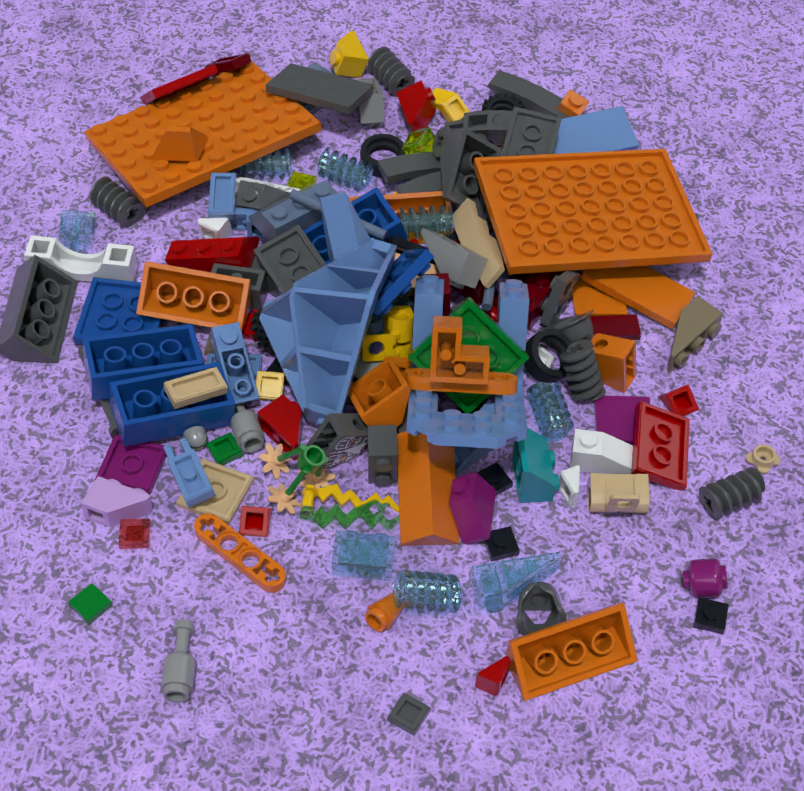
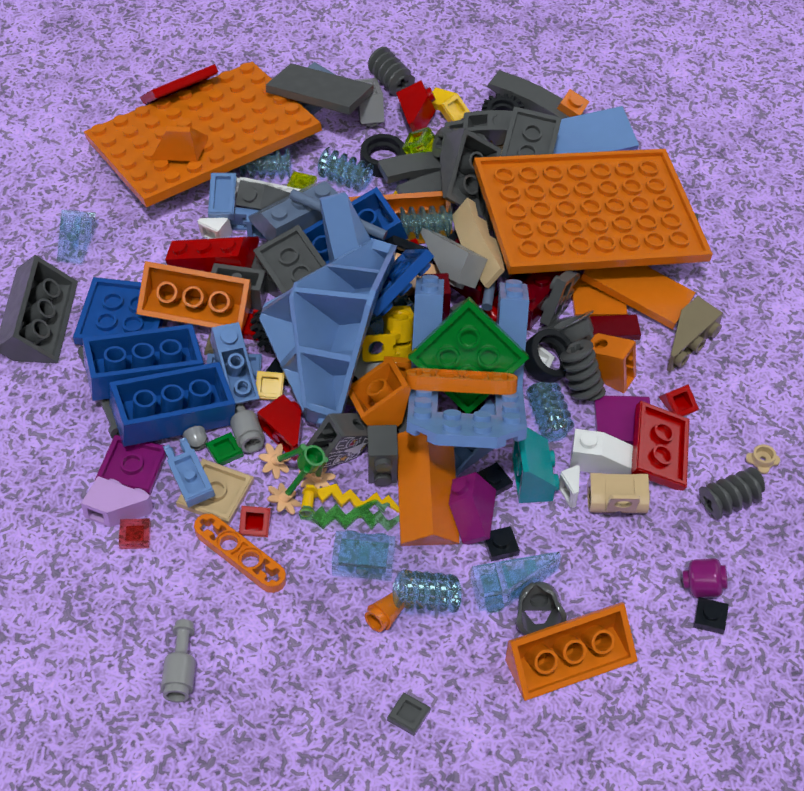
white arch [24,235,138,282] -> none
green tile [68,583,113,625] -> none
dark grey piece [90,176,145,228] -> none
tan tile [164,367,228,409] -> none
dark red tile [205,53,252,73] -> none
yellow slope [329,31,369,78] -> none
orange brick [430,316,490,385] -> none
red slope [475,656,511,696] -> none

